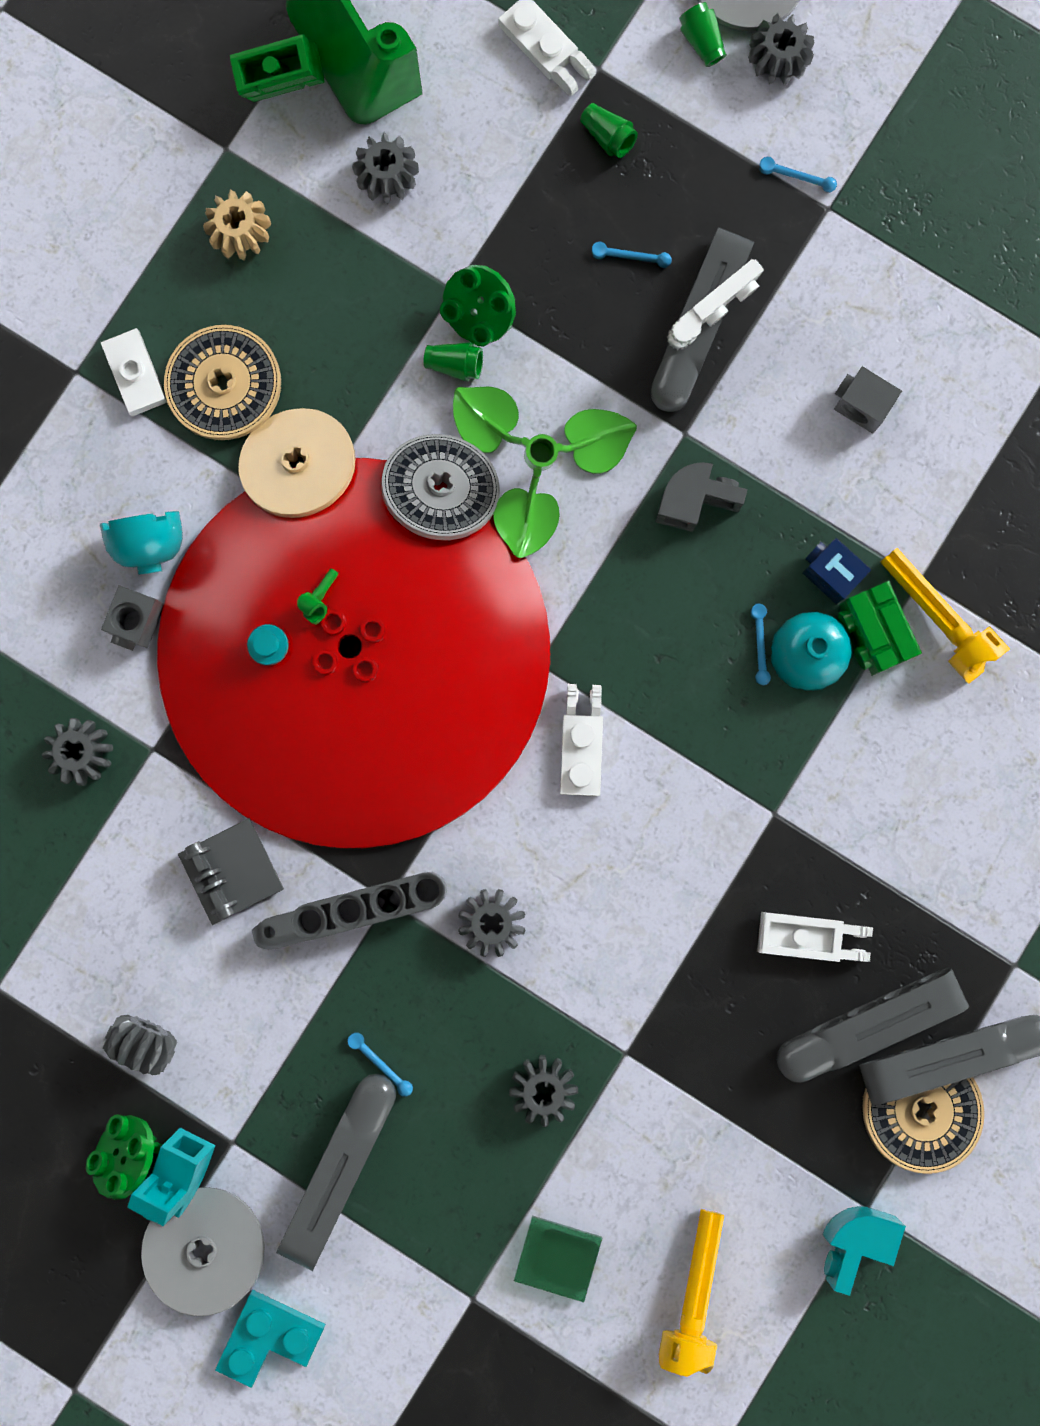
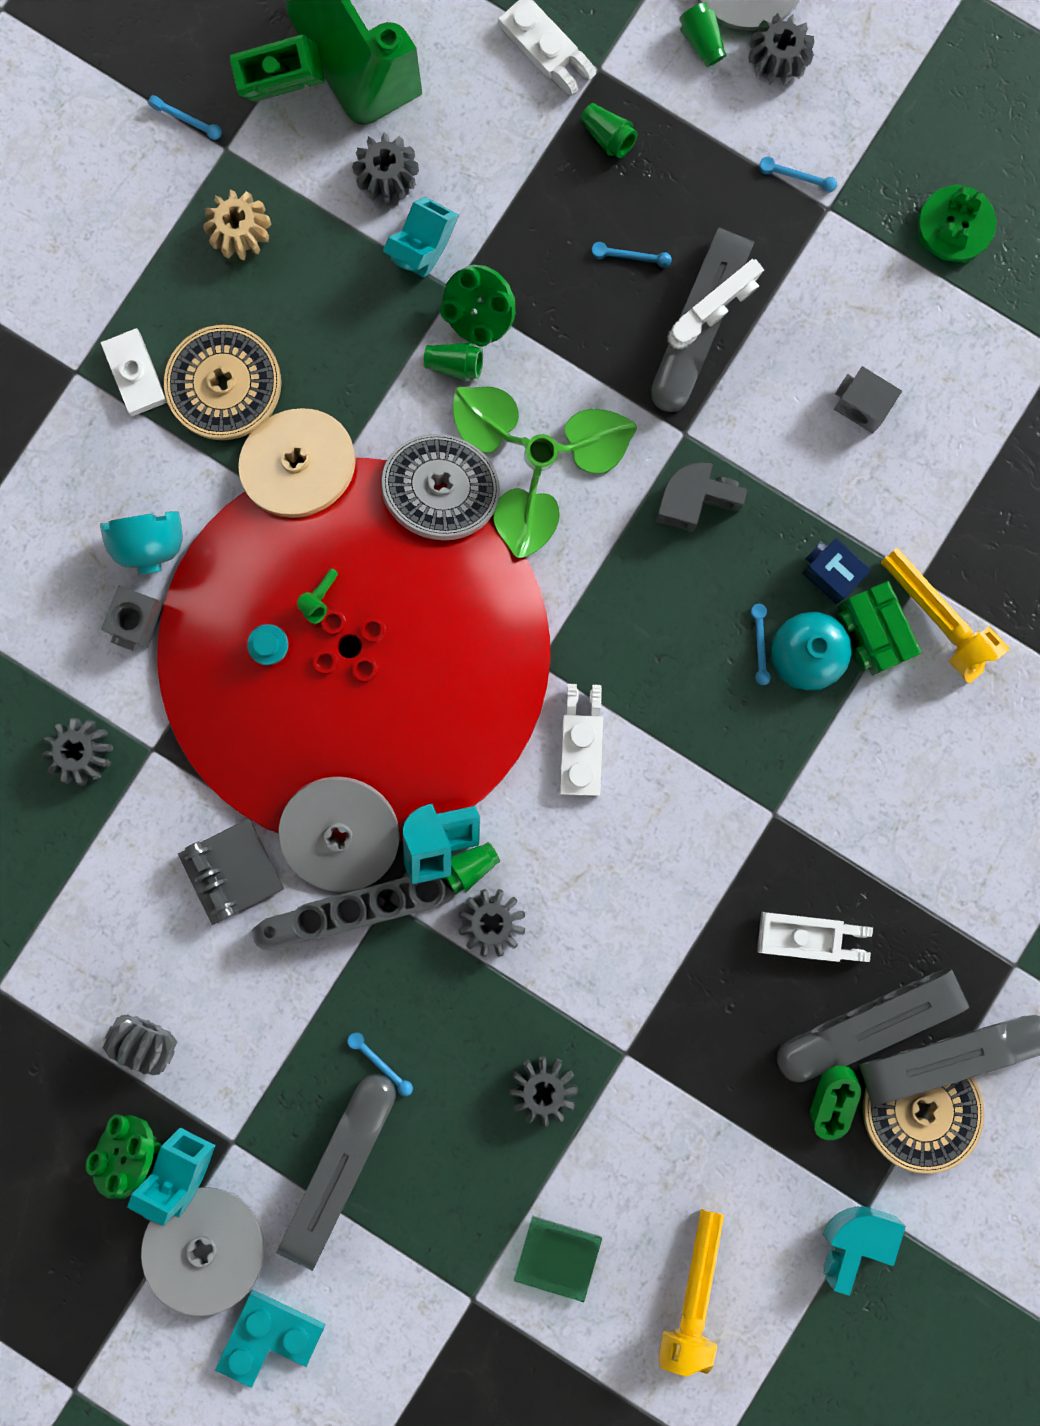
none -> dark azure hinge [148,95,222,140]
none -> light grey piece [279,777,400,892]
none -> teal brick [383,197,459,277]
none -> teal brick [403,804,480,884]
none -> green cone [443,842,500,895]
none -> green beam [810,1066,861,1140]
none -> green plate [918,185,997,263]

